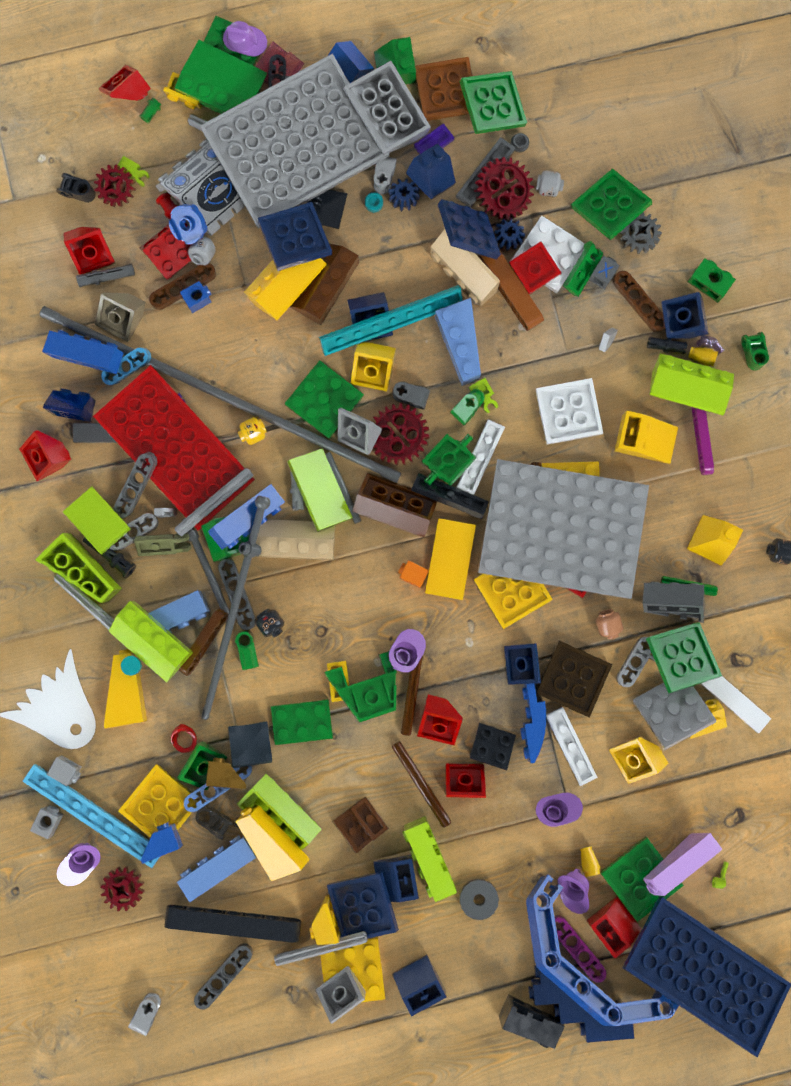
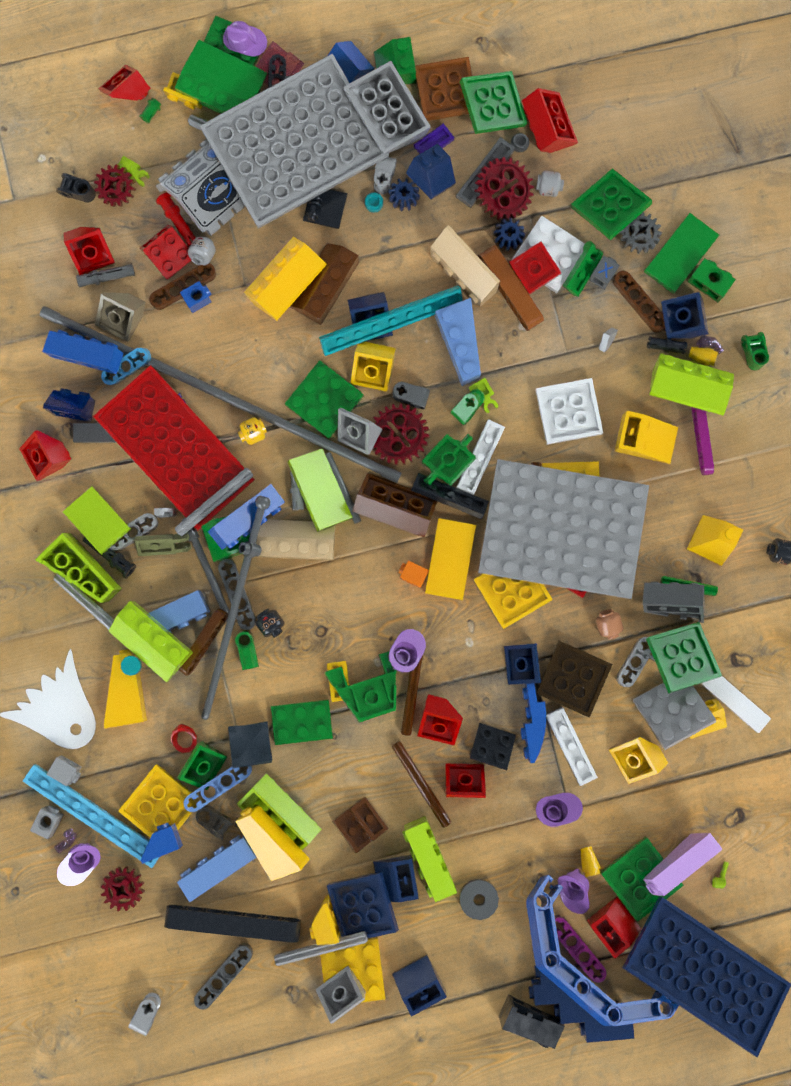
dark grey beam [113,452,157,518] -> none
plate [169,204,207,244] -> none
pearl gold slope [206,758,246,789] -> none
dark blue plate [258,202,332,271] -> none
dark blue plate [437,199,501,260] -> none
none -> arm [54,828,77,854]
none -> red slope [521,88,578,153]
none -> green tile [644,213,719,294]

